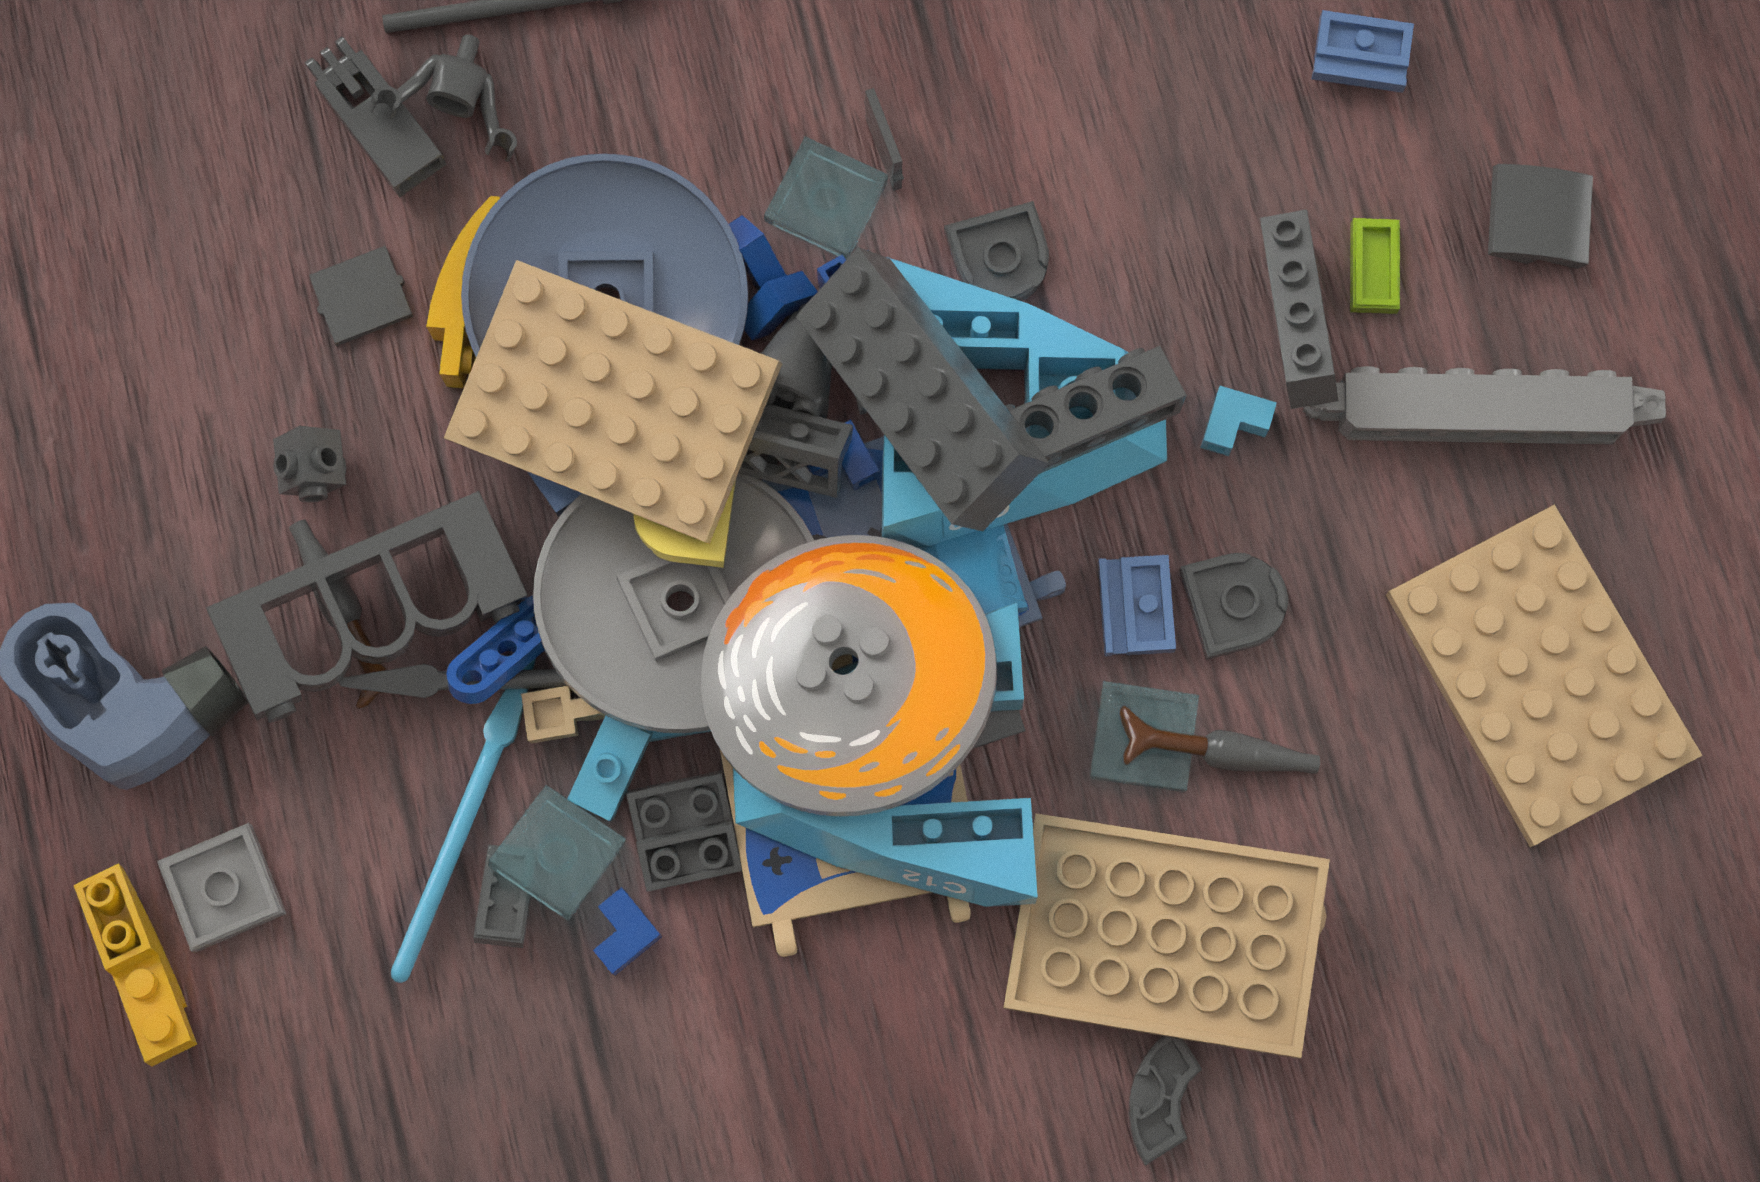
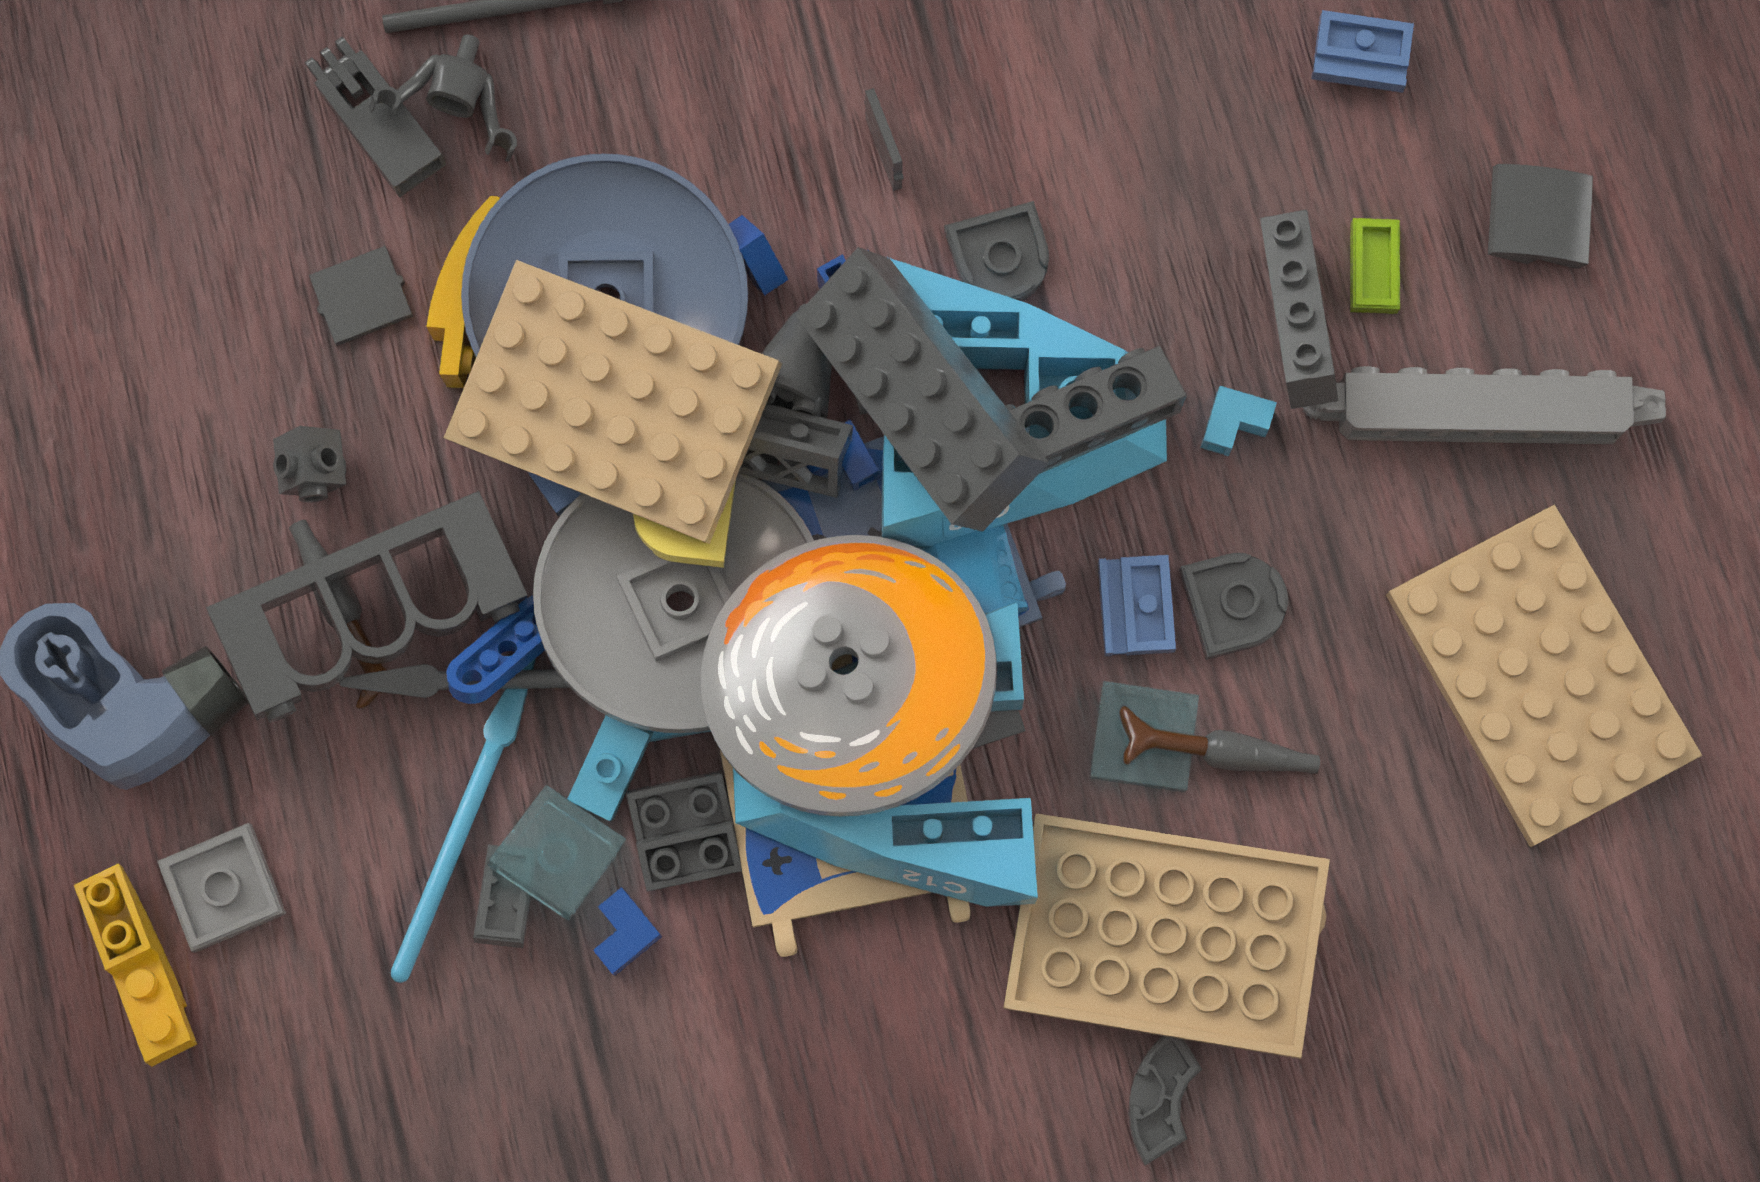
tan plate [521,686,605,744] -> none
blue piece [744,271,818,340] -> none
clear light blue tile [764,136,888,260] -> none

